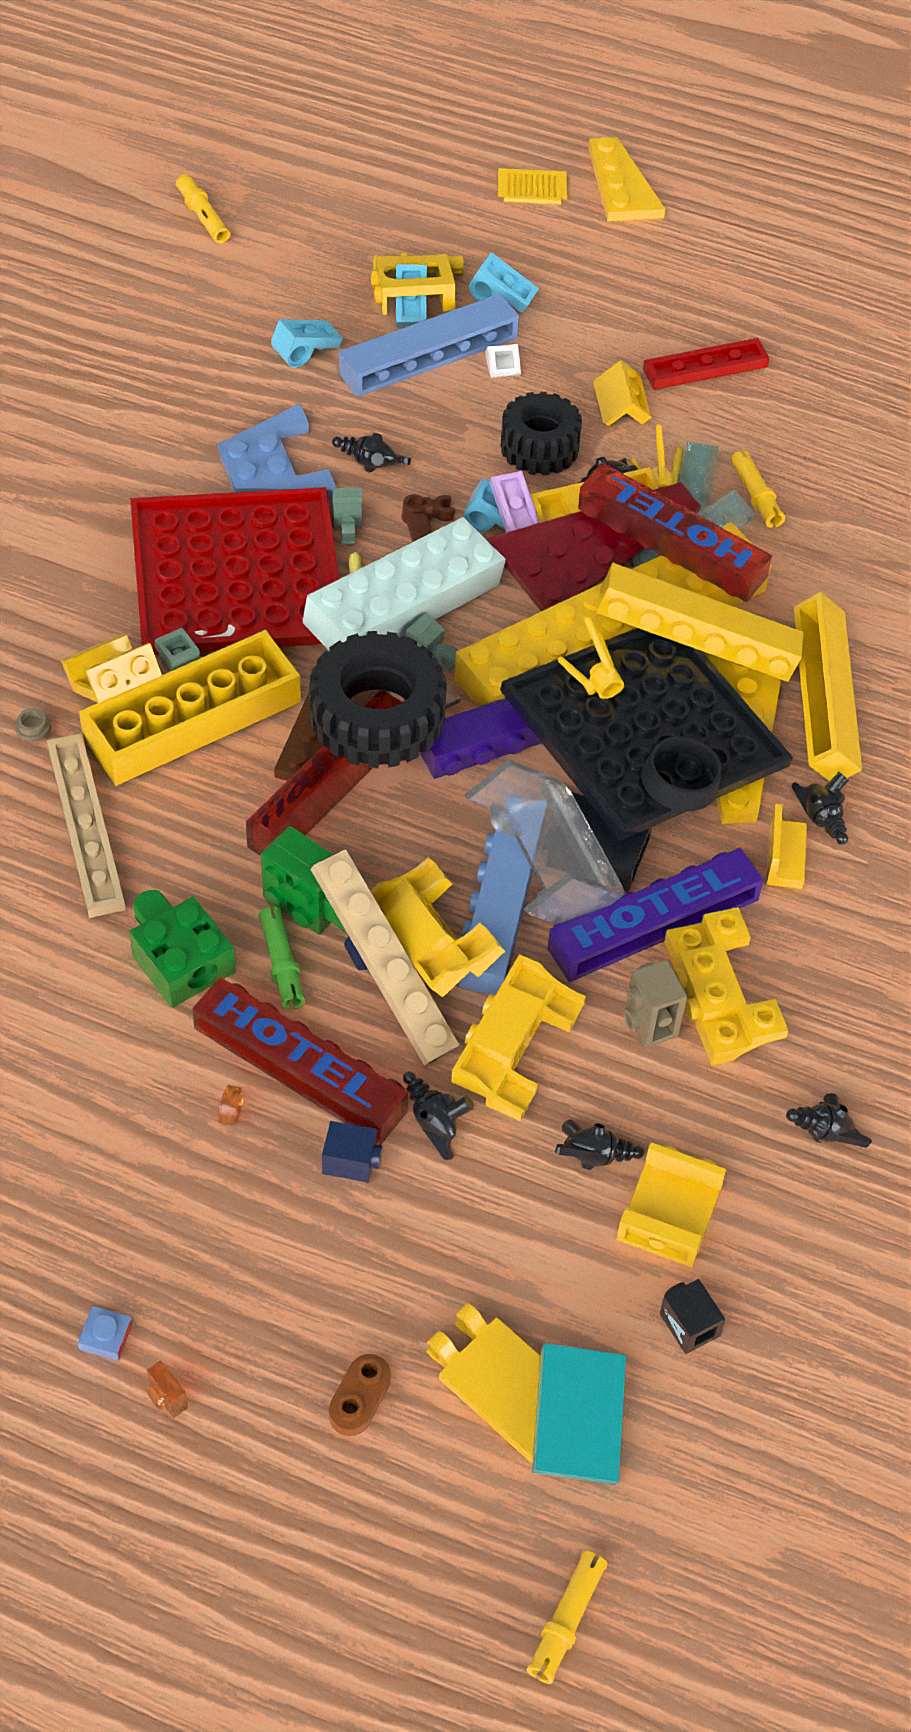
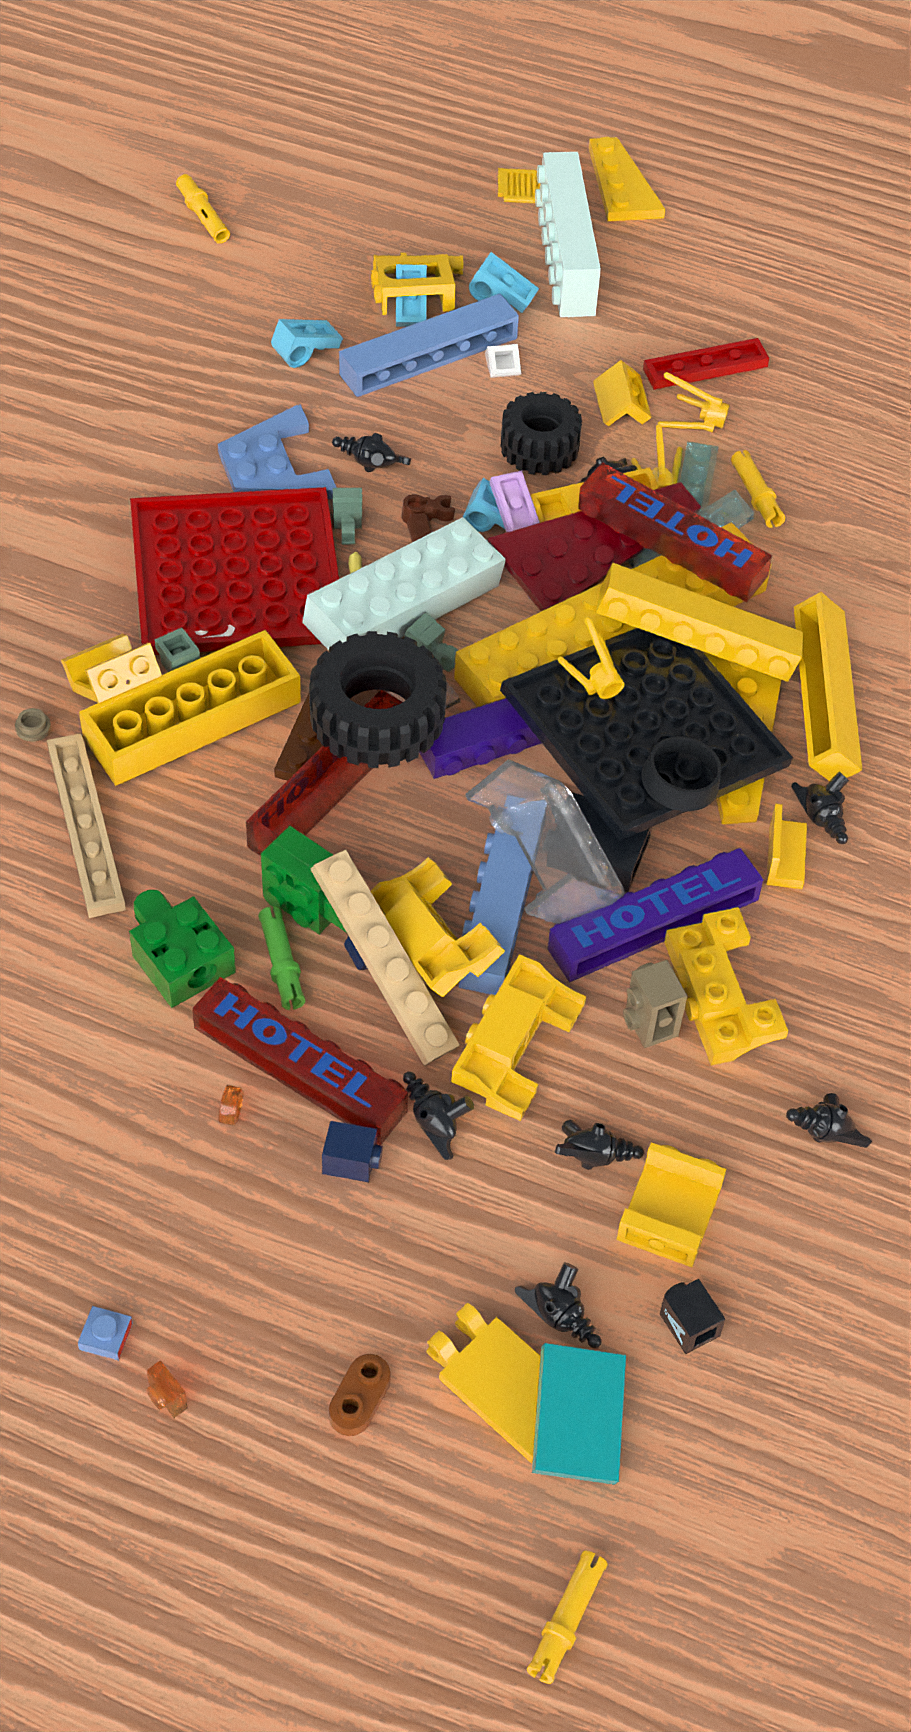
none -> black piece [515,1262,602,1348]
none -> light aqua brick [535,152,601,317]
none -> yellow plant [657,372,730,433]

